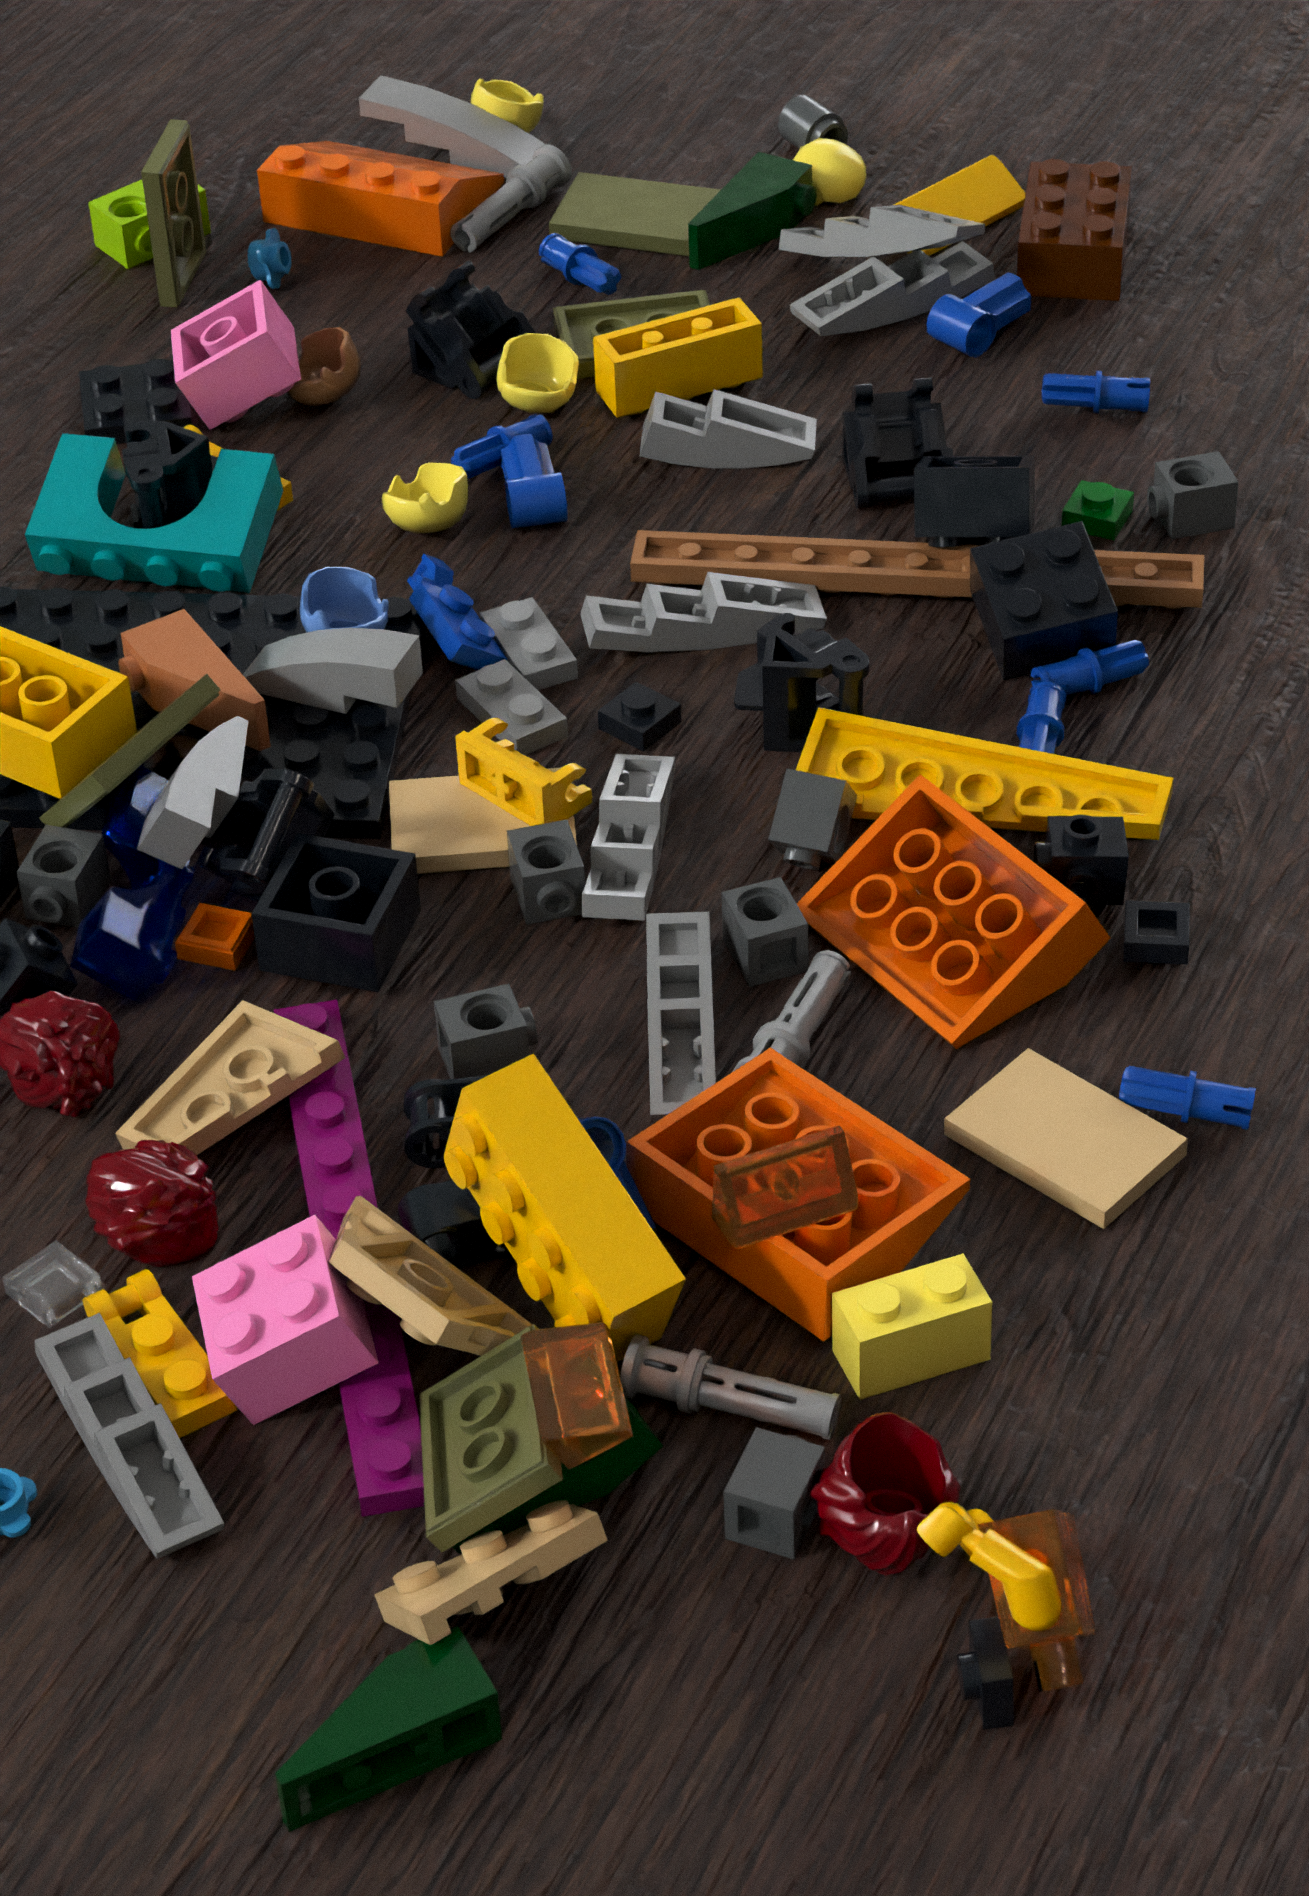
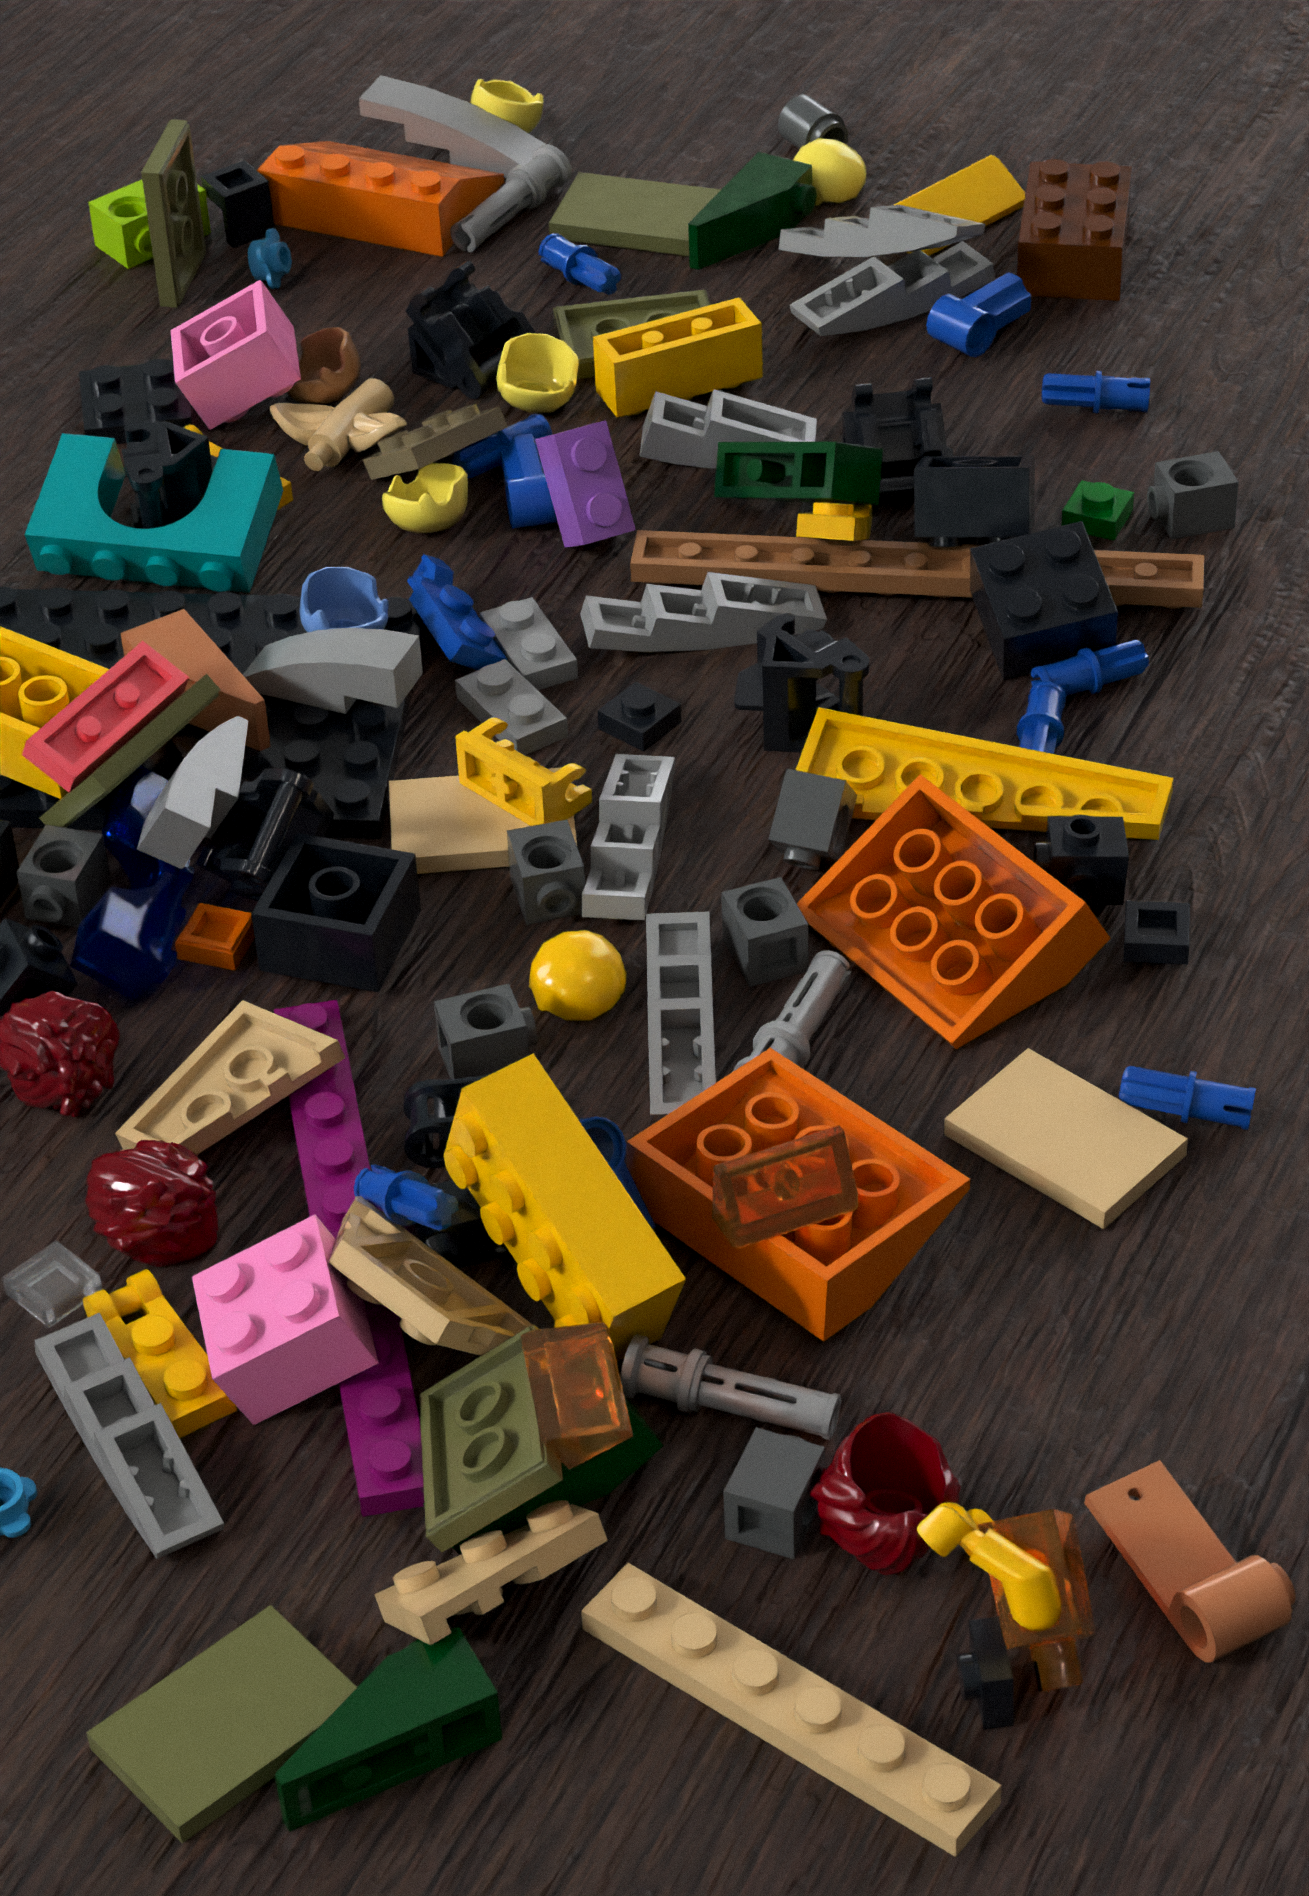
light yellow brick [832,1254,992,1400] -> none
none -> coral plate [22,641,189,793]
none -> olive tile [86,1605,357,1843]
none -> black panel [201,160,275,248]
none -> tan plant [270,378,407,471]
none -> blue axle [354,1164,459,1231]
none -> dark tan plate [363,403,508,480]
none -> yellow hair [529,930,627,1021]
none -> medium lavender brick [535,420,636,547]
none -> tan plate [581,1563,1002,1857]
none -> dark green slope [714,442,883,505]
none -> yellow plate [796,502,872,541]
none -> nougat door [1084,1460,1295,1662]

